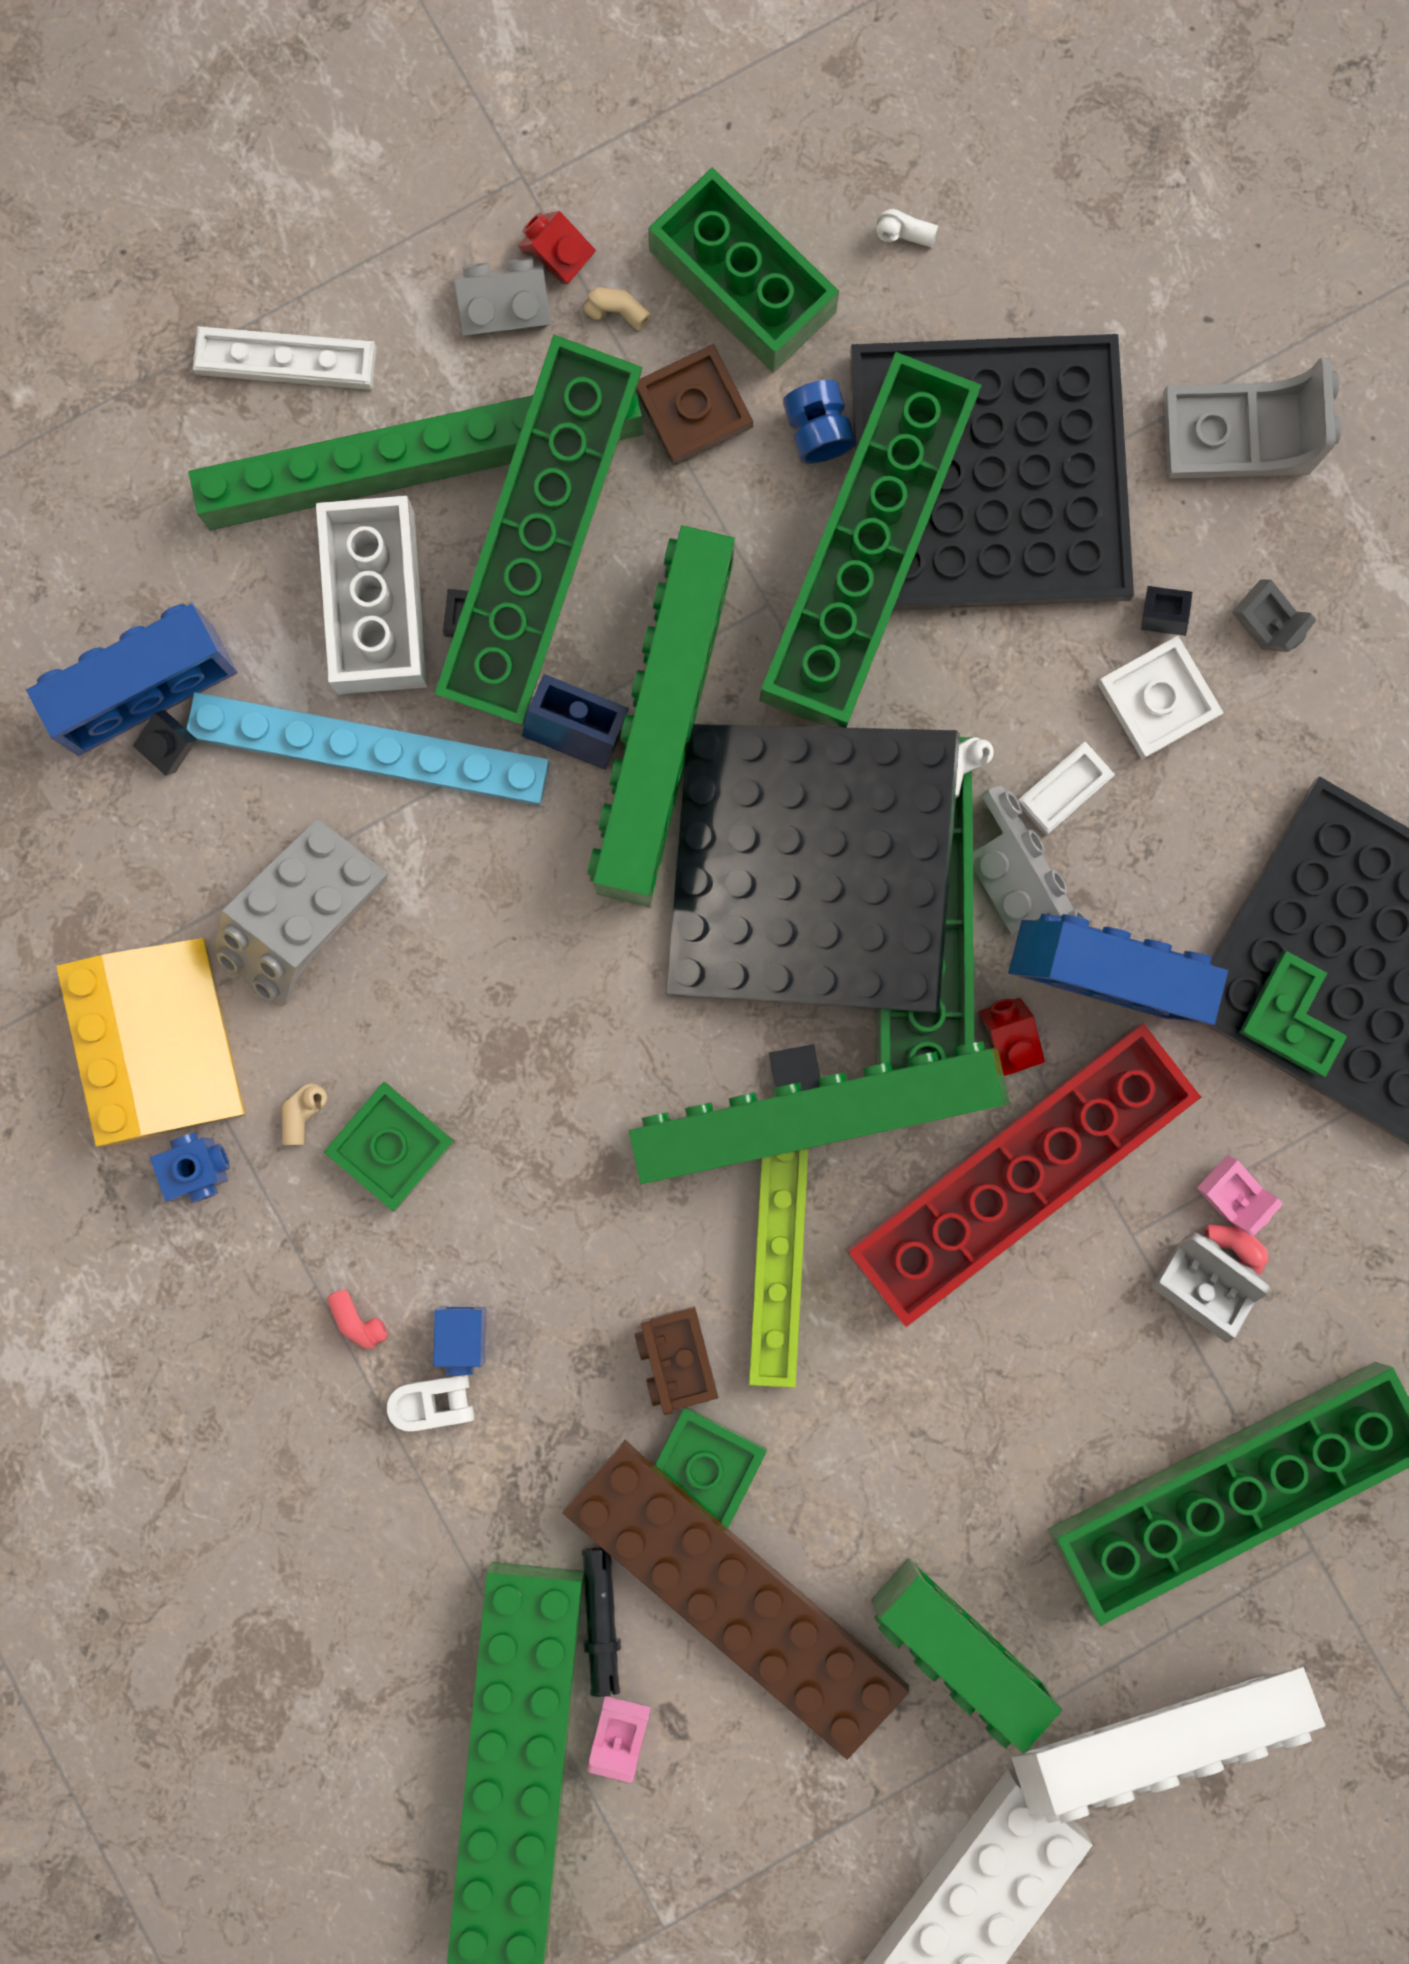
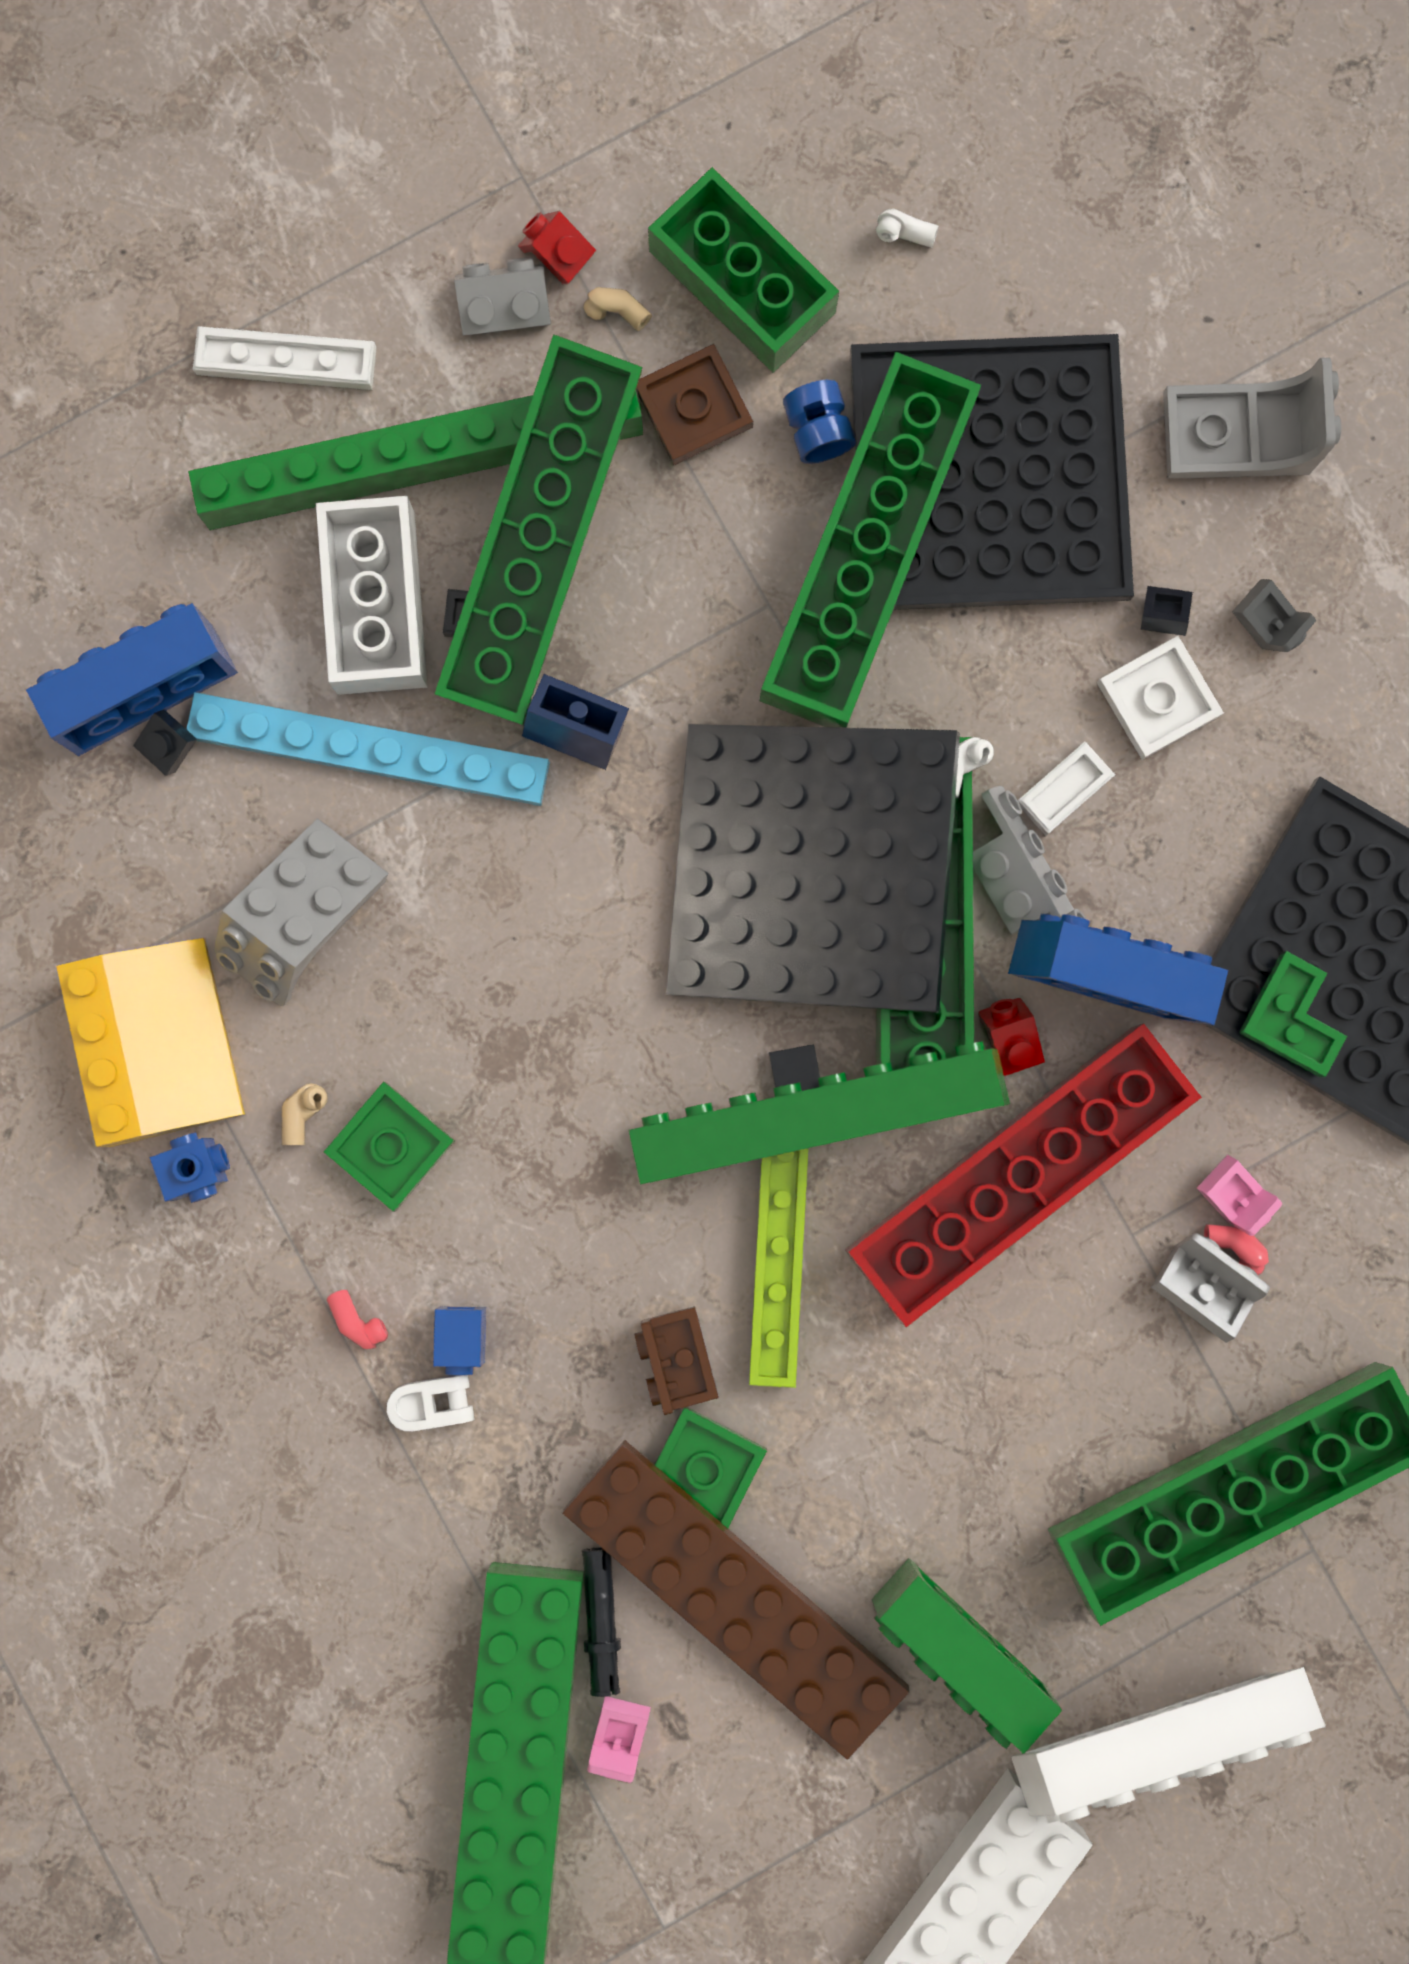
green brick [587,525,735,907] -> none

